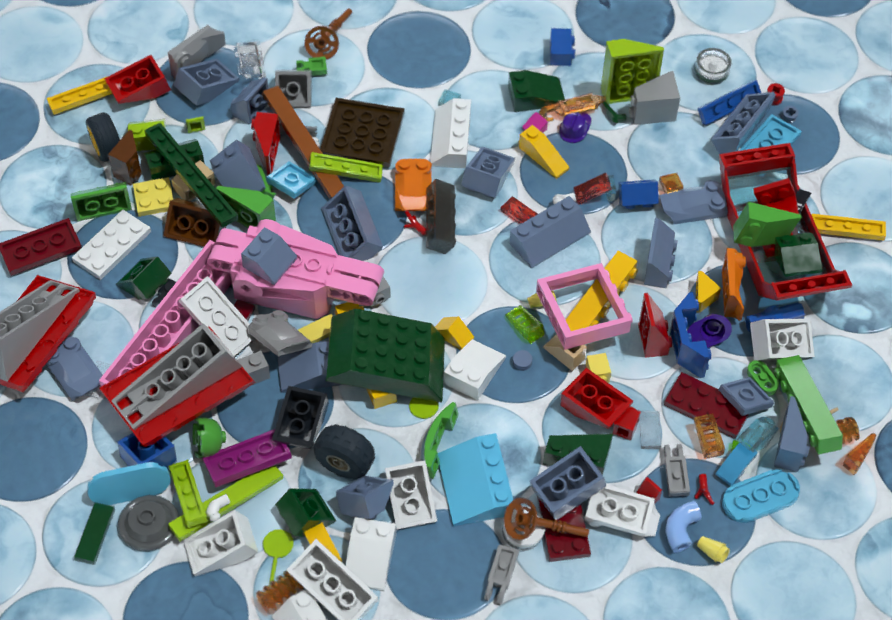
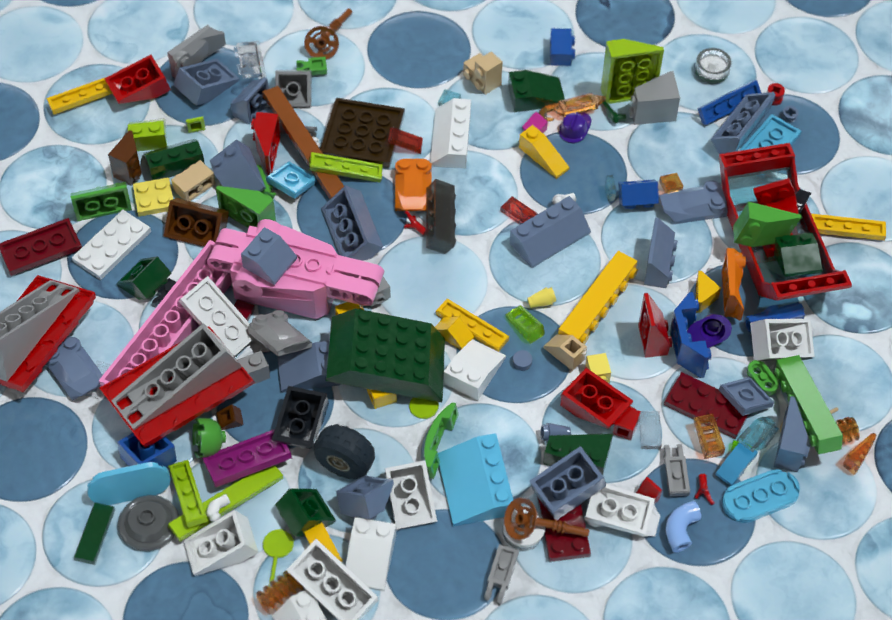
black wheel [86,112,120,162] -> none
dark green plate [144,123,238,228] -> none
light yellow tile [298,313,333,343] -> none
sand blue slope [461,146,515,198] -> none
bright pink window [536,263,633,350] -> none
clear red tile [574,172,612,205] -> none
light yellow cone [697,536,730,563] -> none
none -> reddish brown slope [216,404,244,430]
none -> clear red tile [388,127,423,154]
none -> yellow tile [436,299,509,352]
none -> tan brick [463,51,503,95]
none -> sand blue cone [540,423,571,442]

